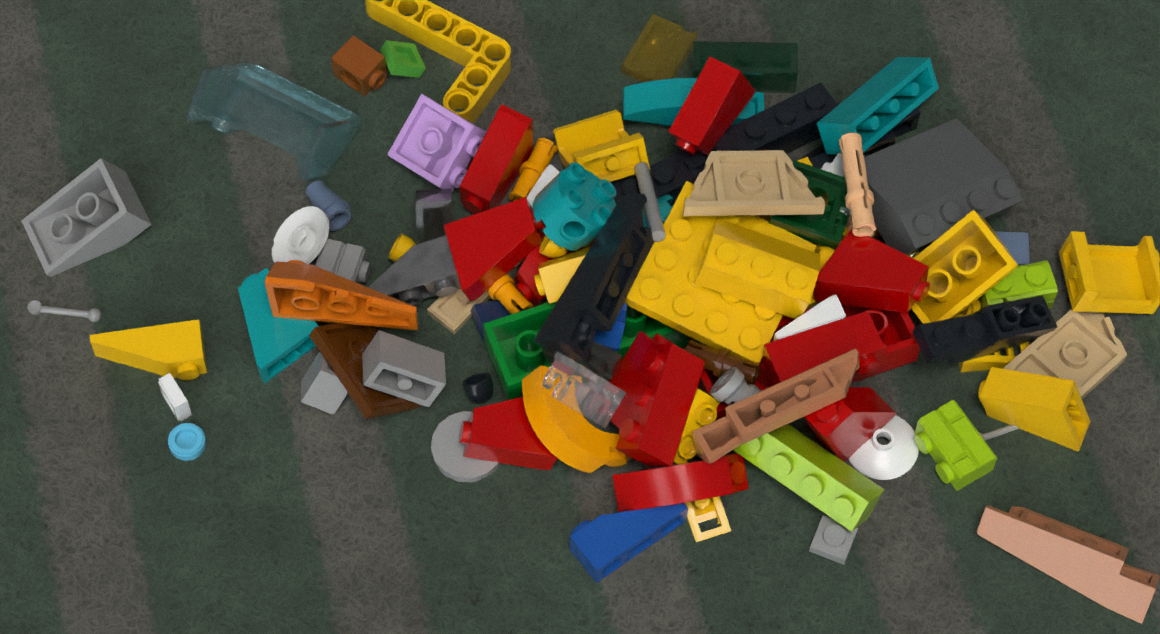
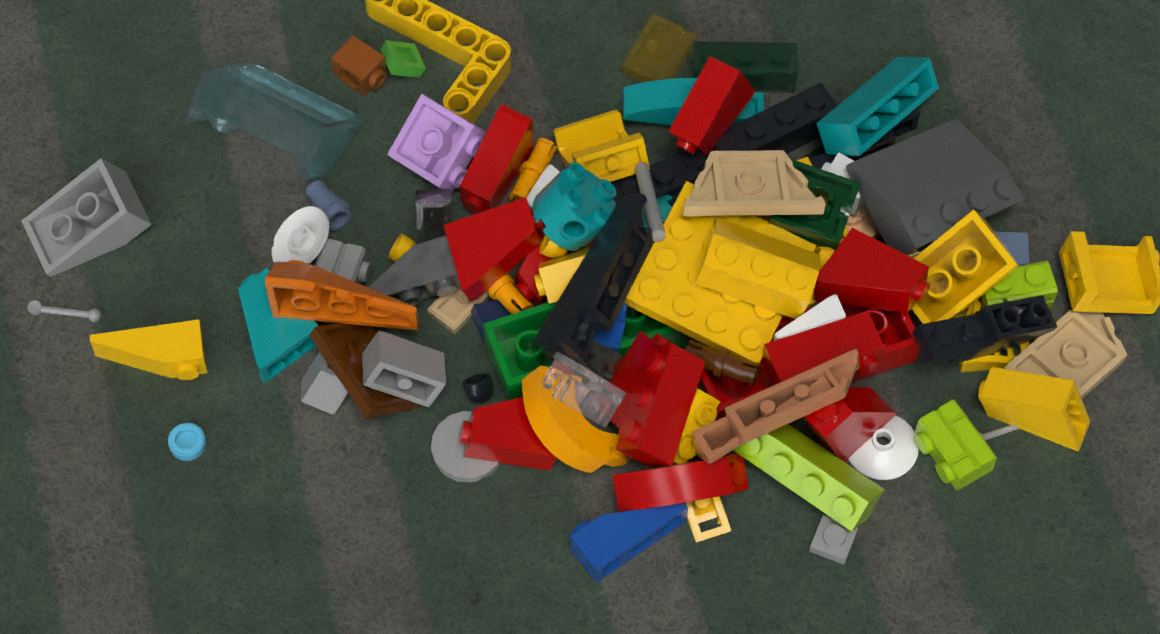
white tile [158,373,192,421] -> none
light grey wheel [710,367,761,406] -> none
light nougat pin [838,133,876,237] -> none
nougat wedge [977,505,1160,624] -> none

